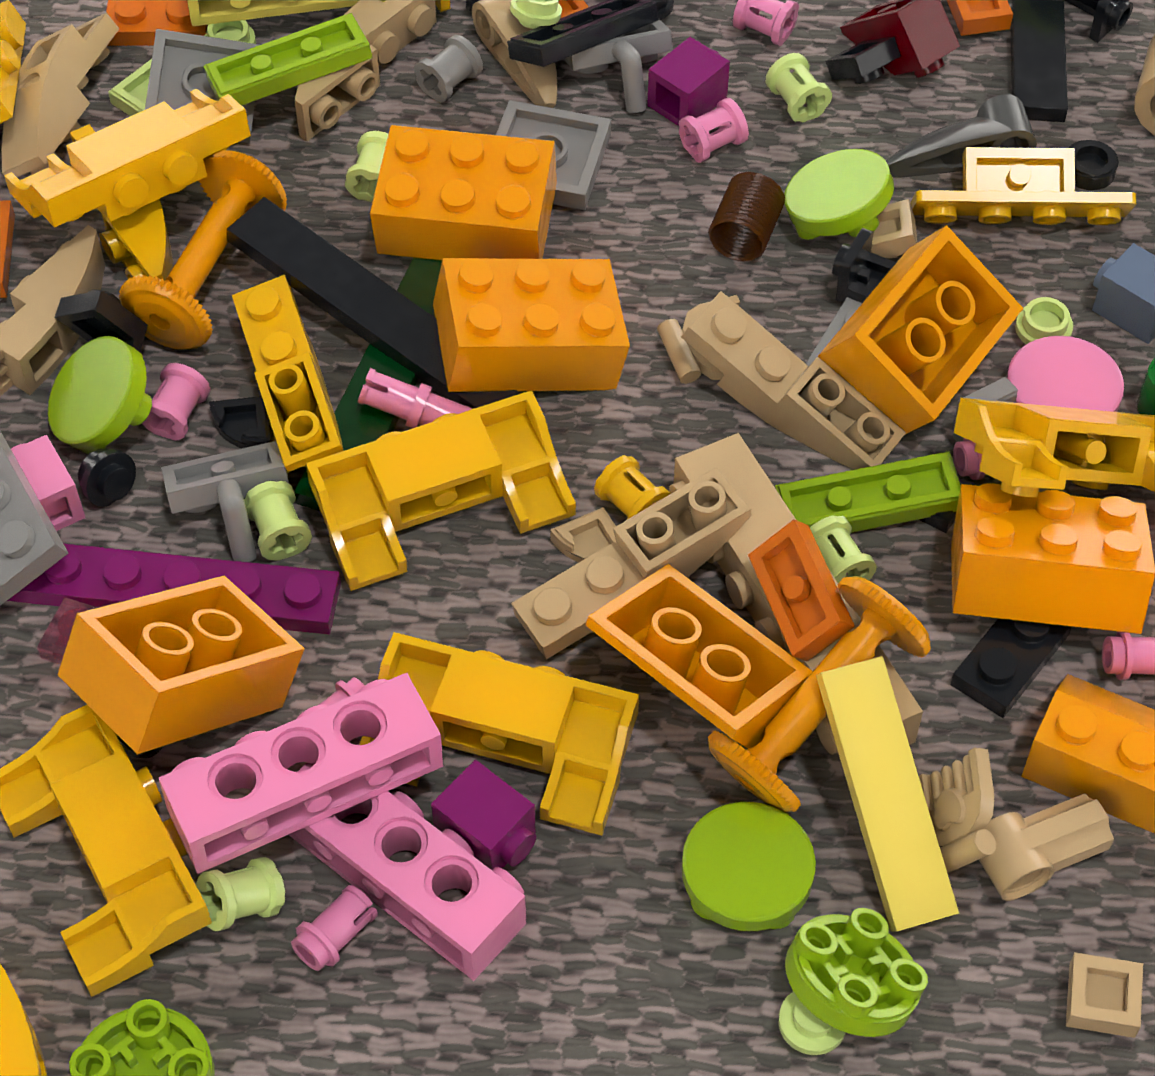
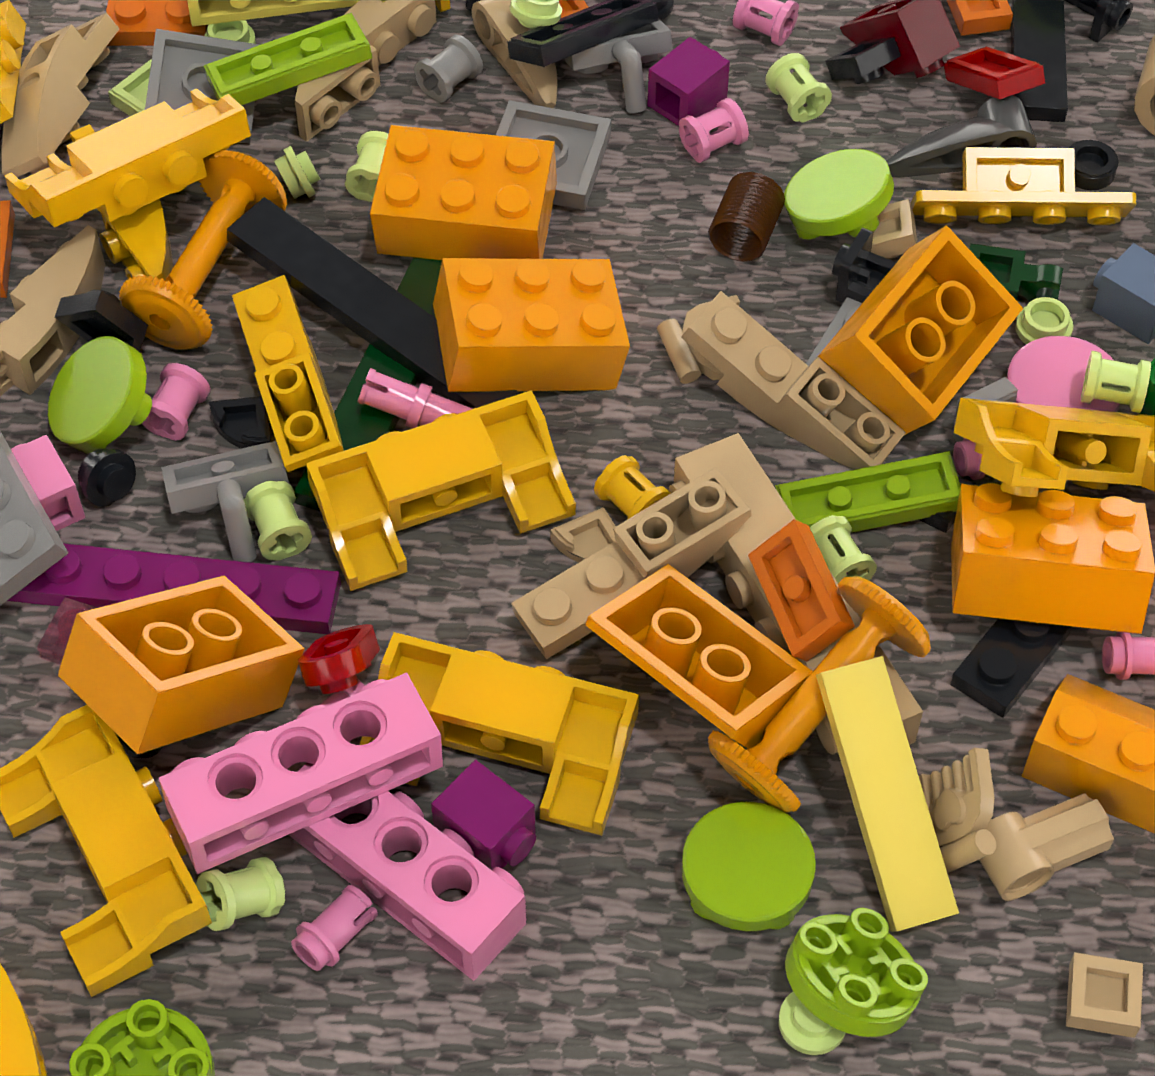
none -> yellowish green plate [274,146,321,199]
none -> red plate [298,624,380,694]
none -> red tile [944,46,1045,99]
none -> dark green plate [969,243,1063,302]
none -> yellowish green bush [1081,351,1151,413]

